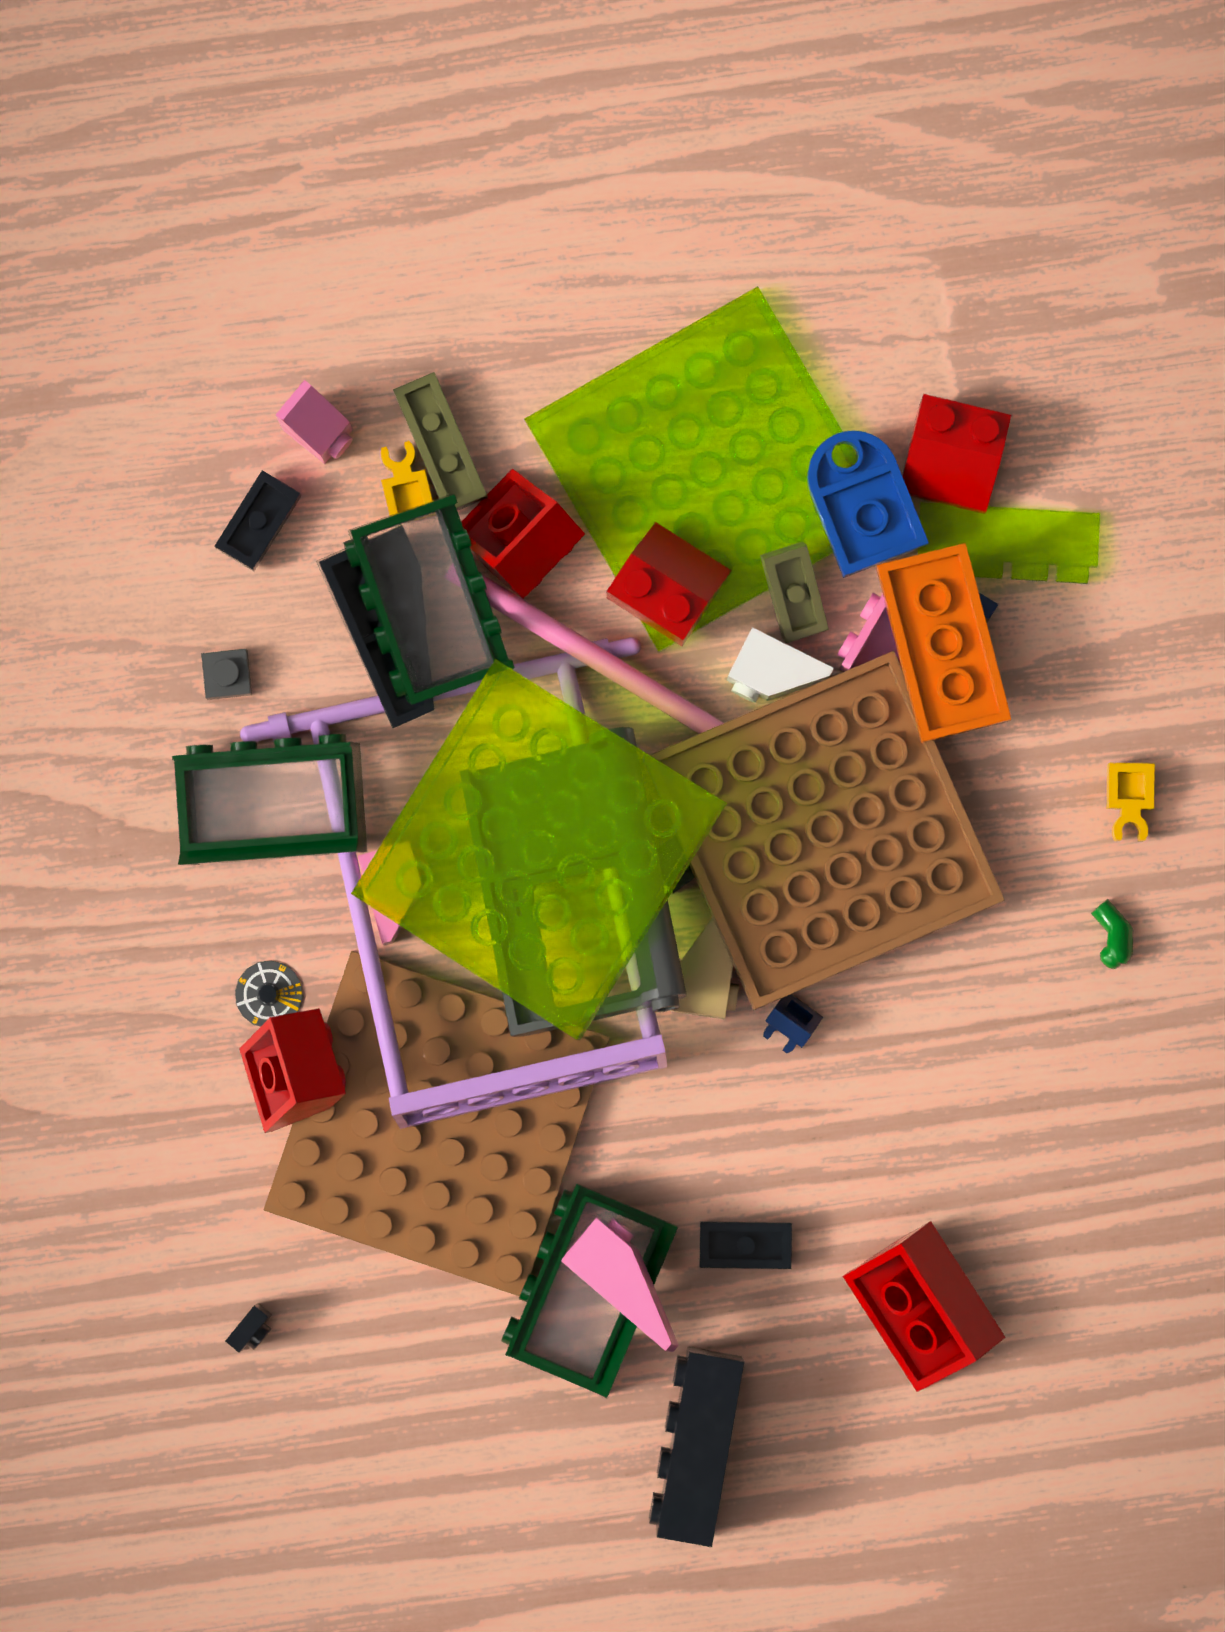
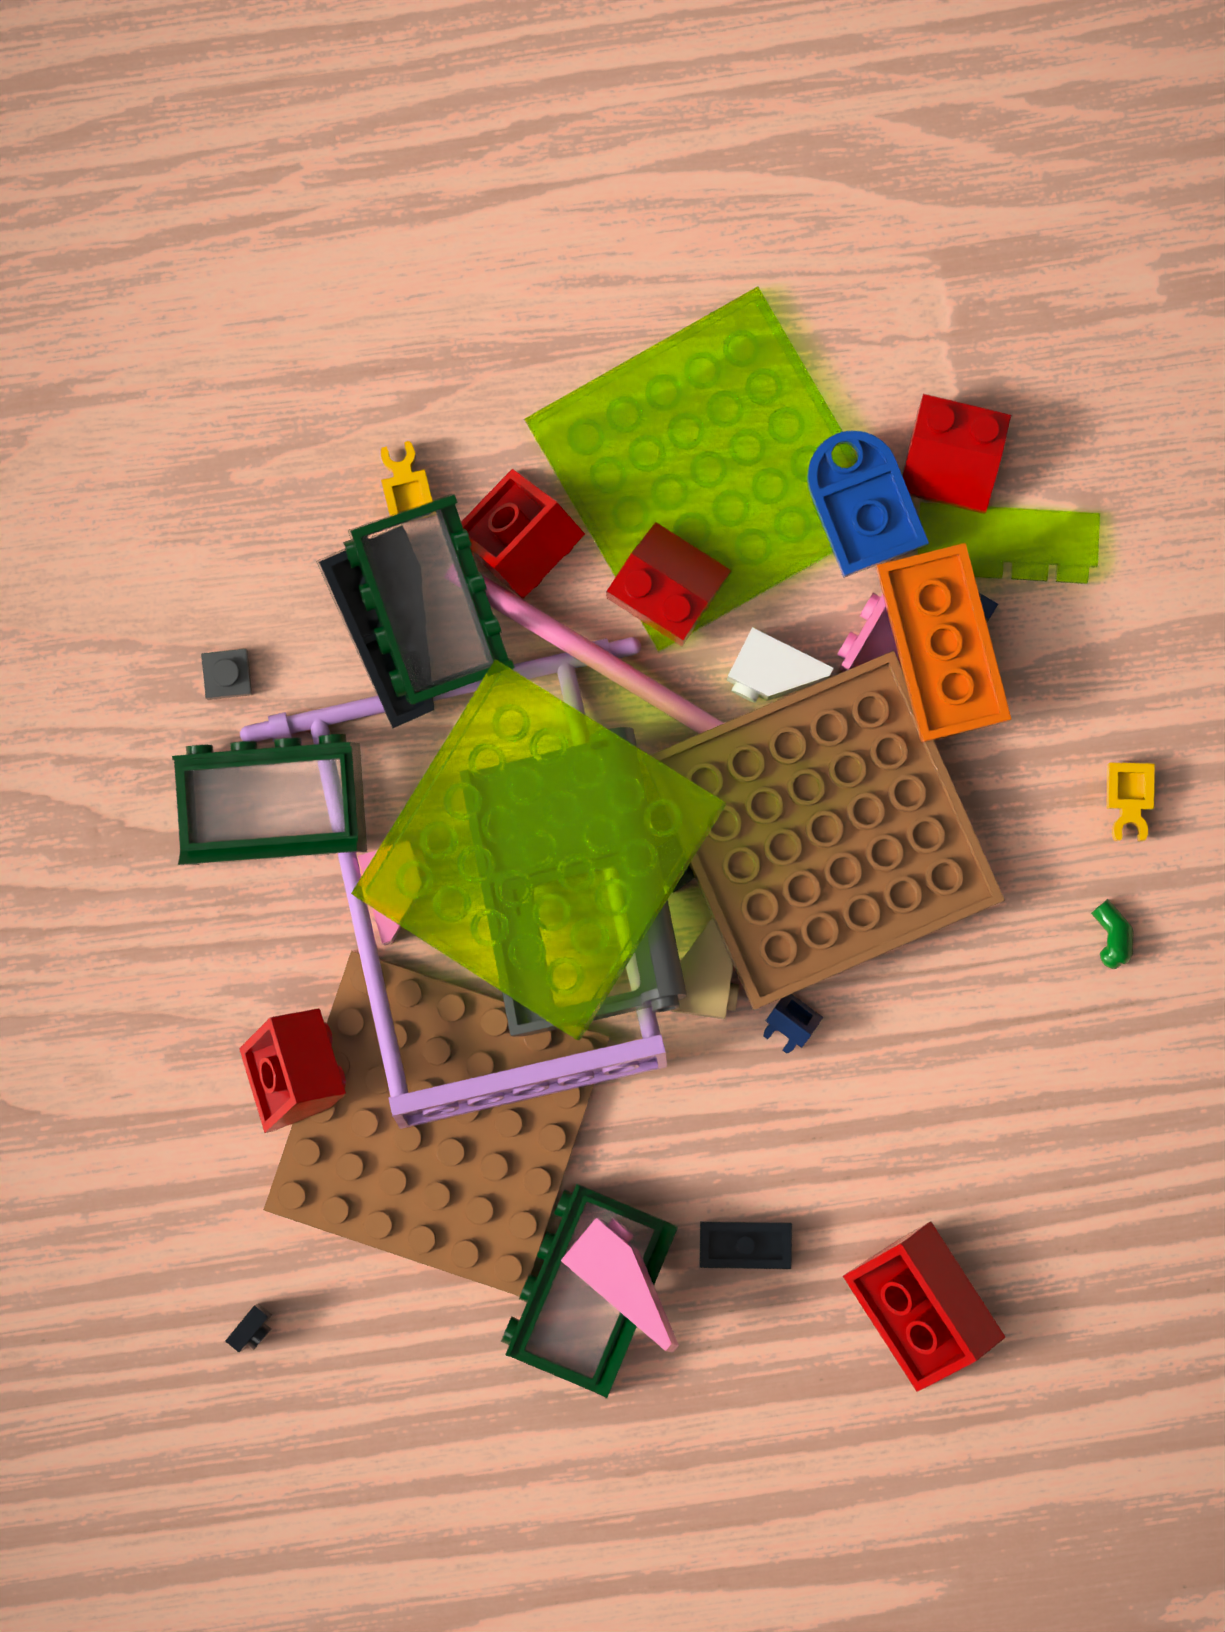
black plate [214,470,301,572] -> none
dark grey piece [235,961,303,1027] -> none
bright pink slope [276,380,353,464] -> none
olive plate [393,372,488,511] -> none
black brick [649,1347,744,1547] -> none
olive plate [760,541,829,643] -> none

